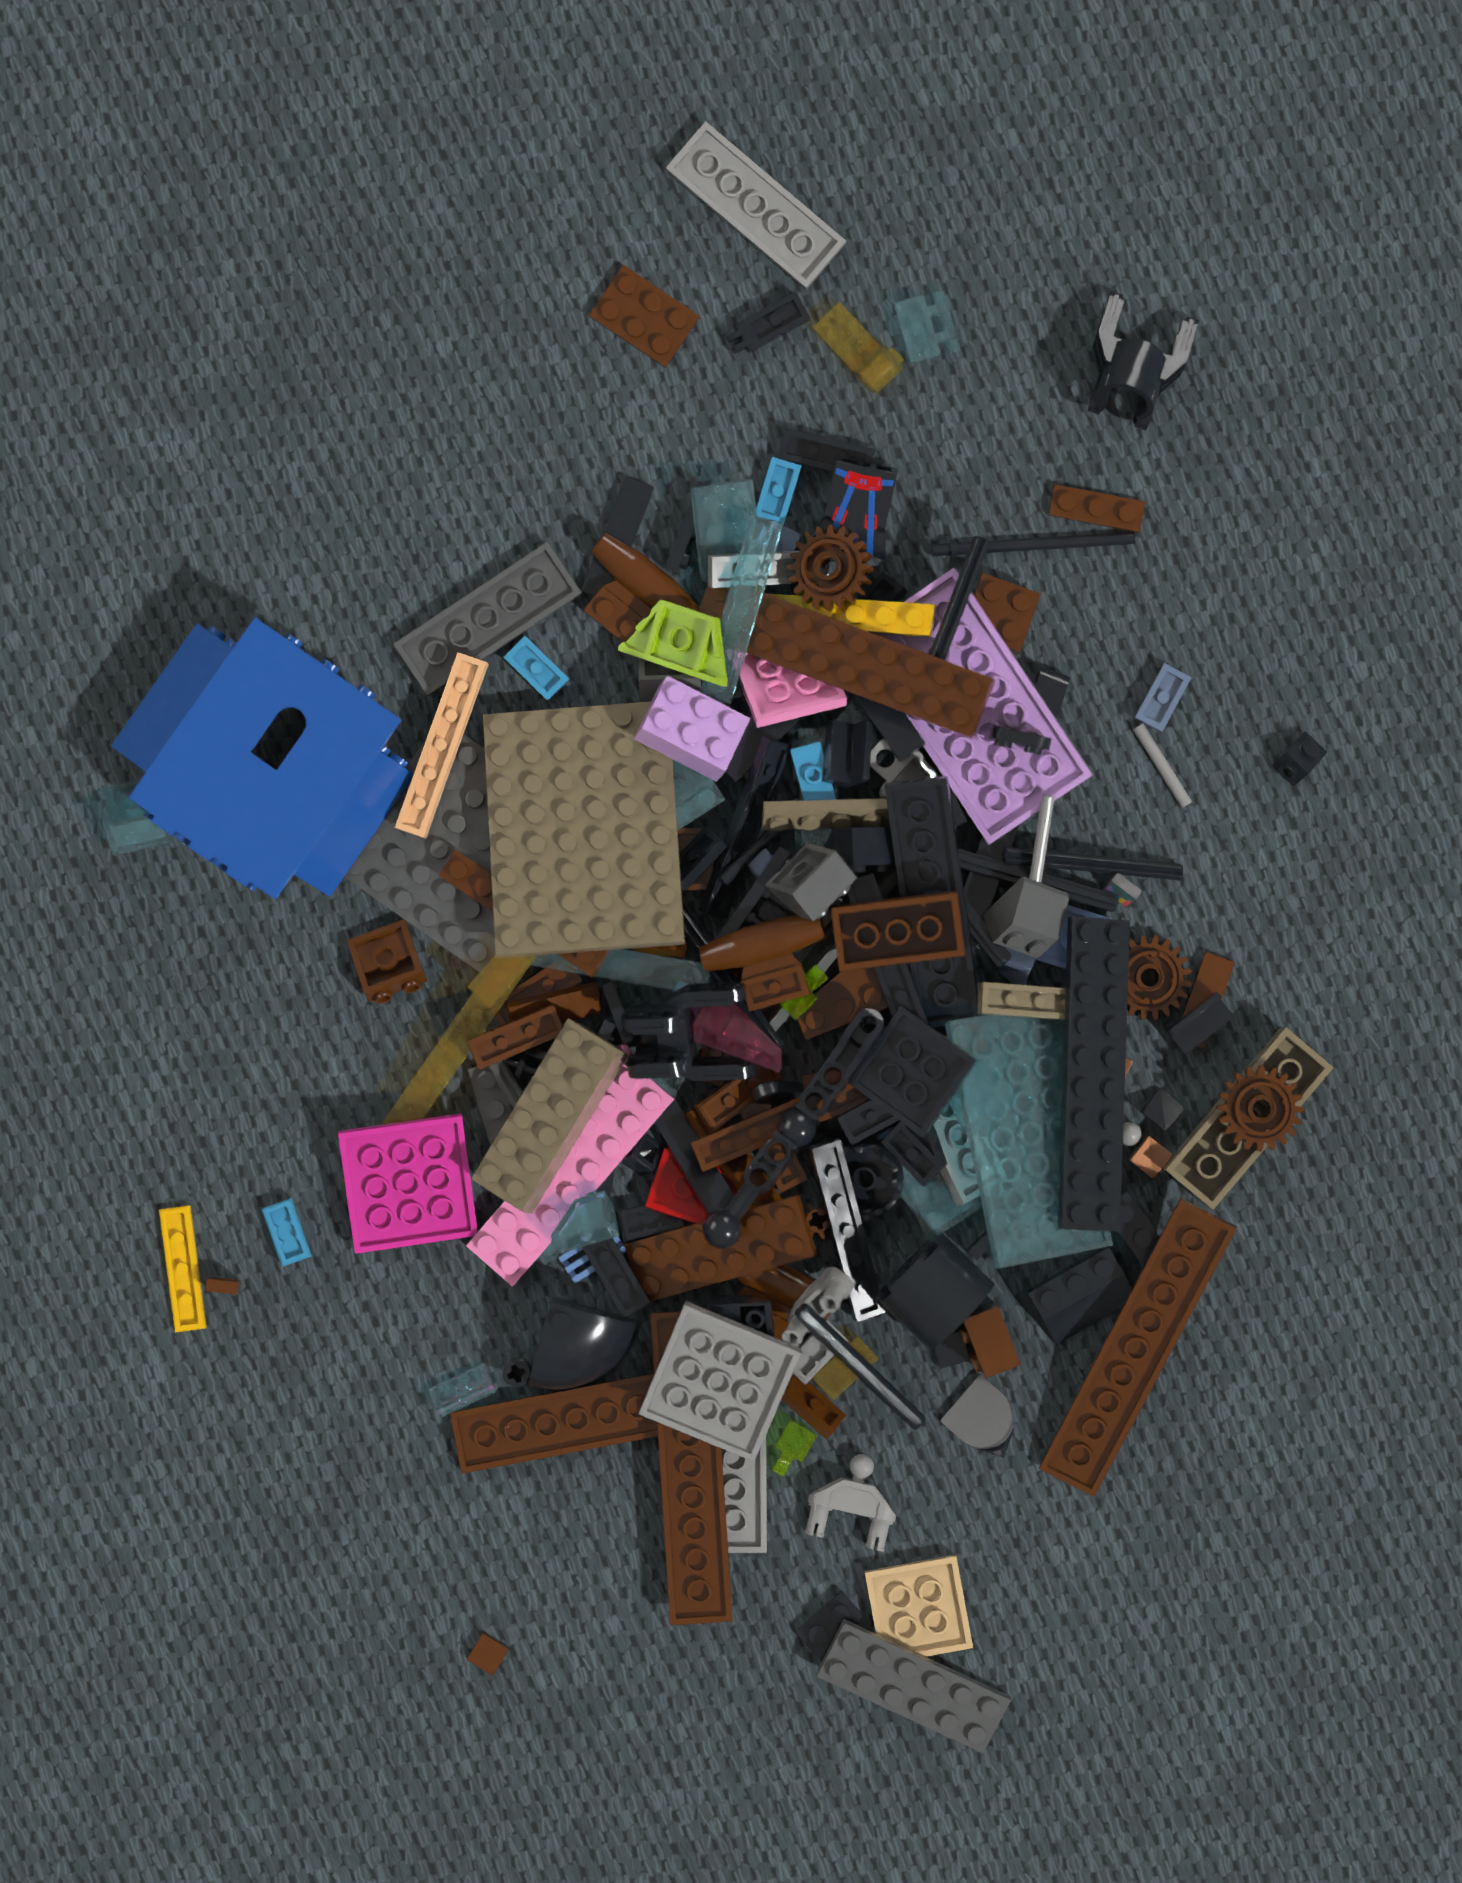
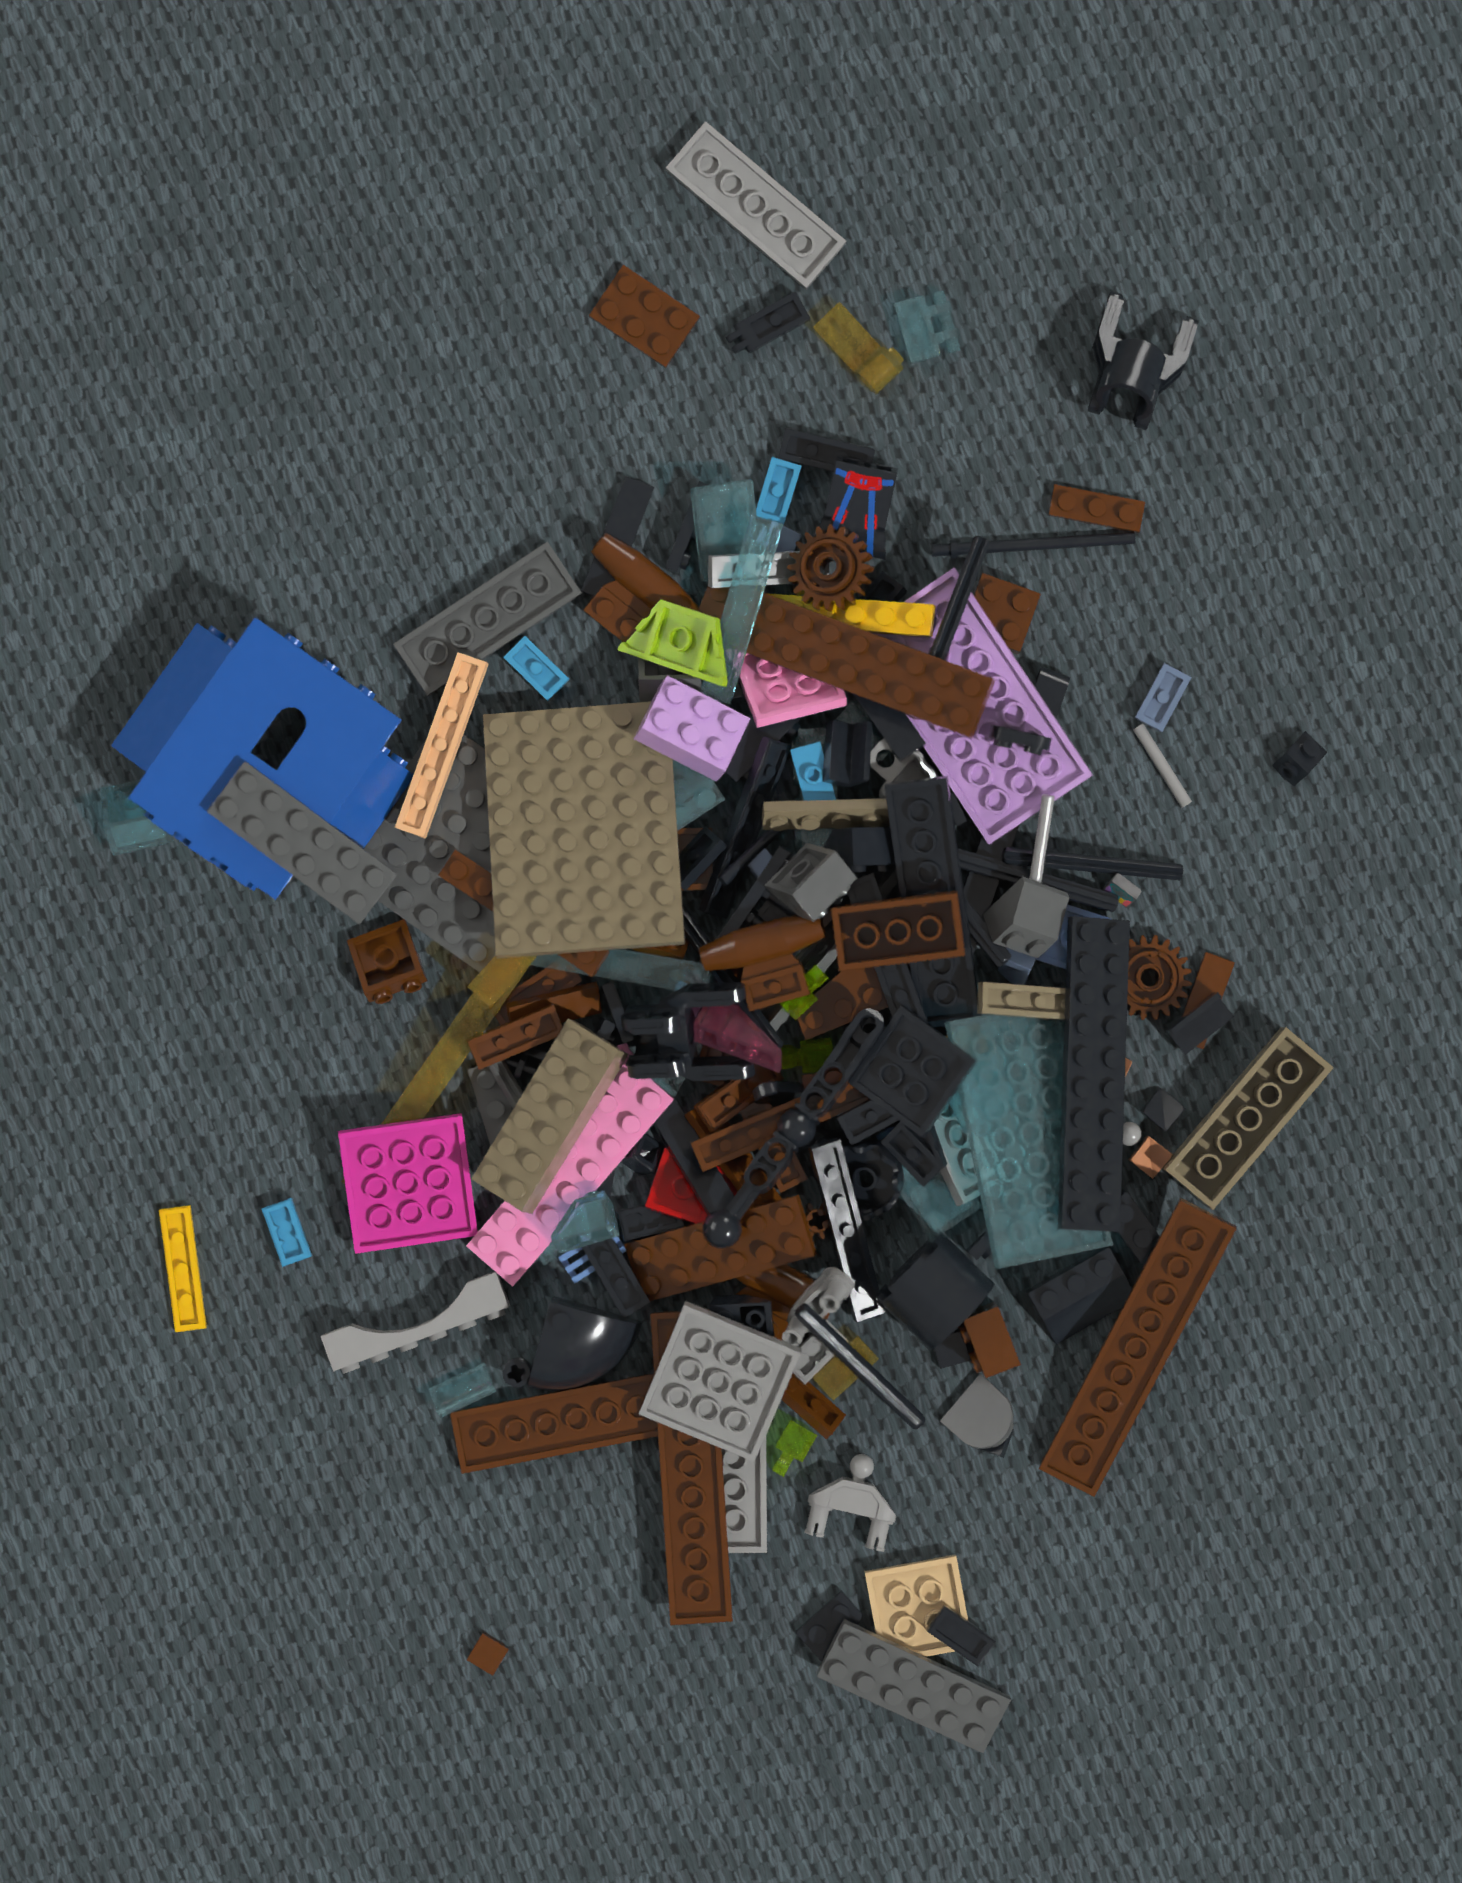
reddish brown tile [205,1277,241,1295] -> none
reddish brown gear [1216,1065,1304,1152] -> none
none -> dark grey plate [207,761,397,925]
none -> light grey arch [321,1271,510,1374]
none -> clear neon green plate [779,1038,833,1073]
none -> black tile [926,1604,996,1666]

